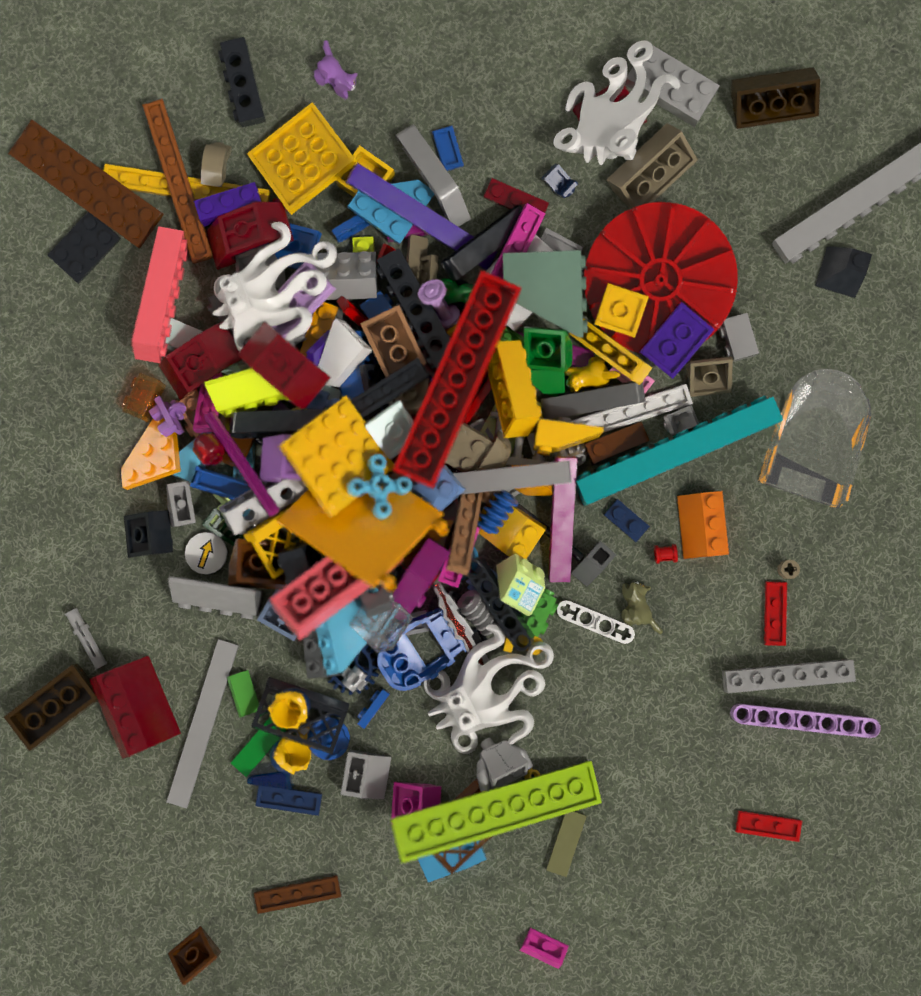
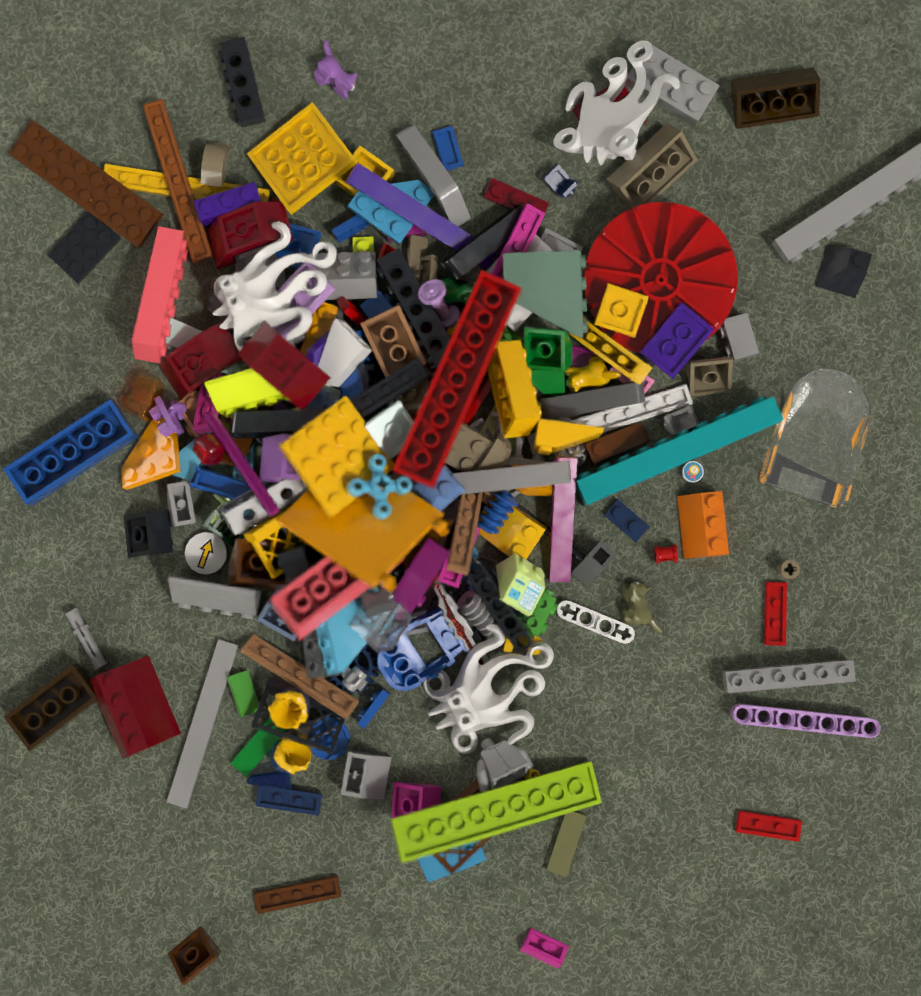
none -> blue brick [3,399,138,506]
none -> medium nougat tile [241,634,359,720]
none -> tile [682,461,704,483]

